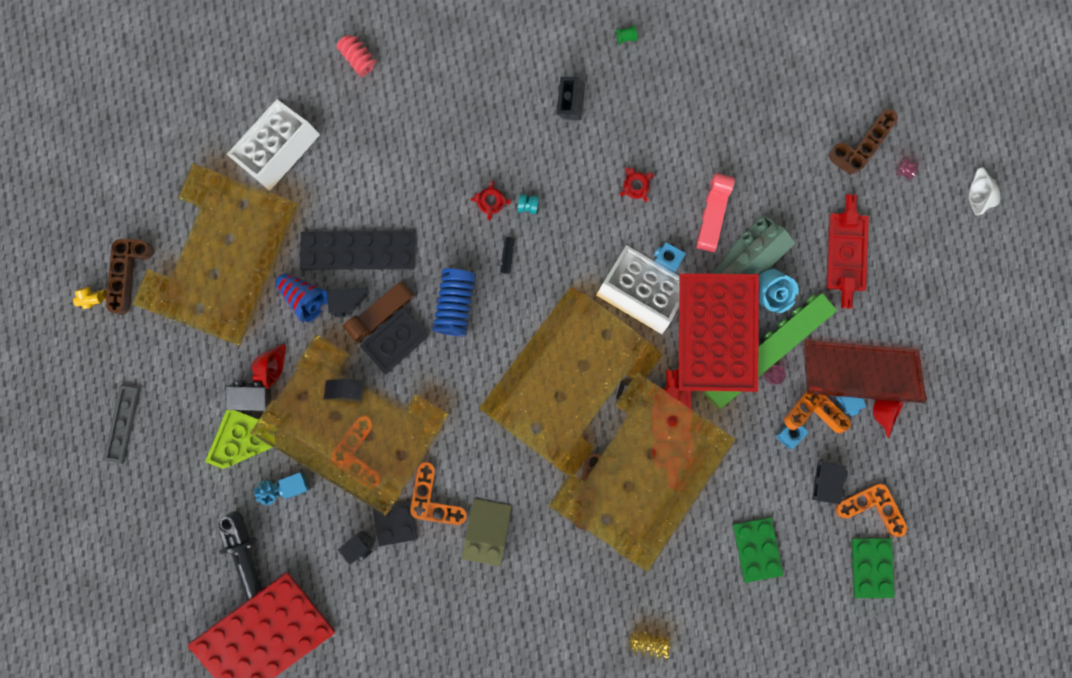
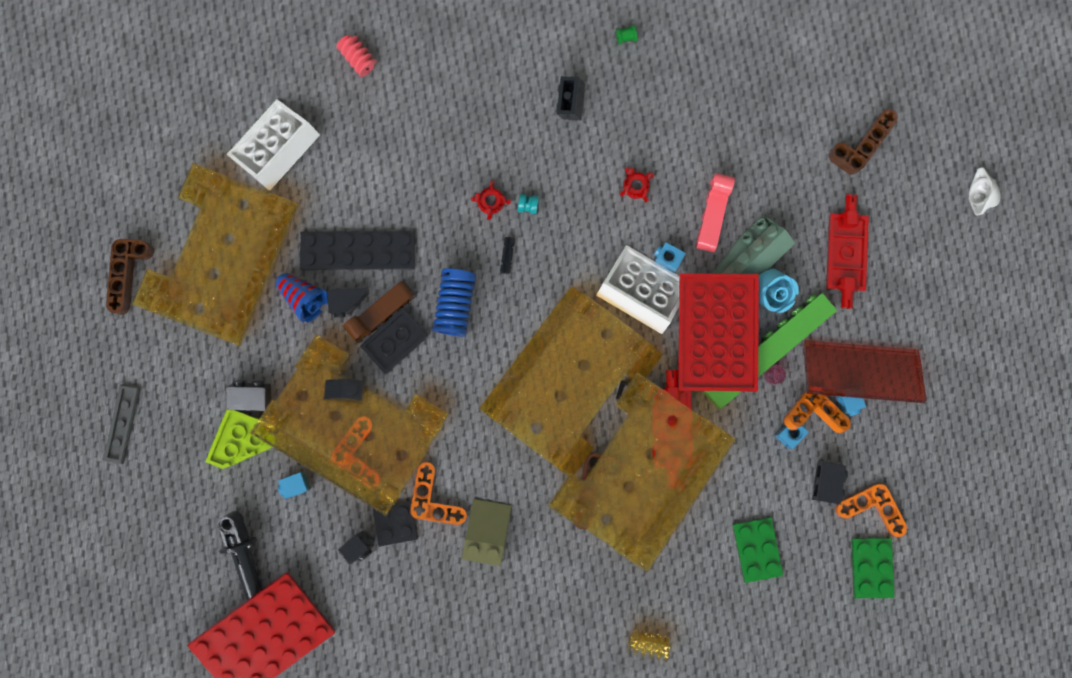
yellow plate [73,287,107,309] -> none
red hat [252,344,287,388] -> none
dark azure gear [254,480,279,505] -> none
red hat [873,391,909,438] -> none
clear pink wheel [896,158,919,181] -> none

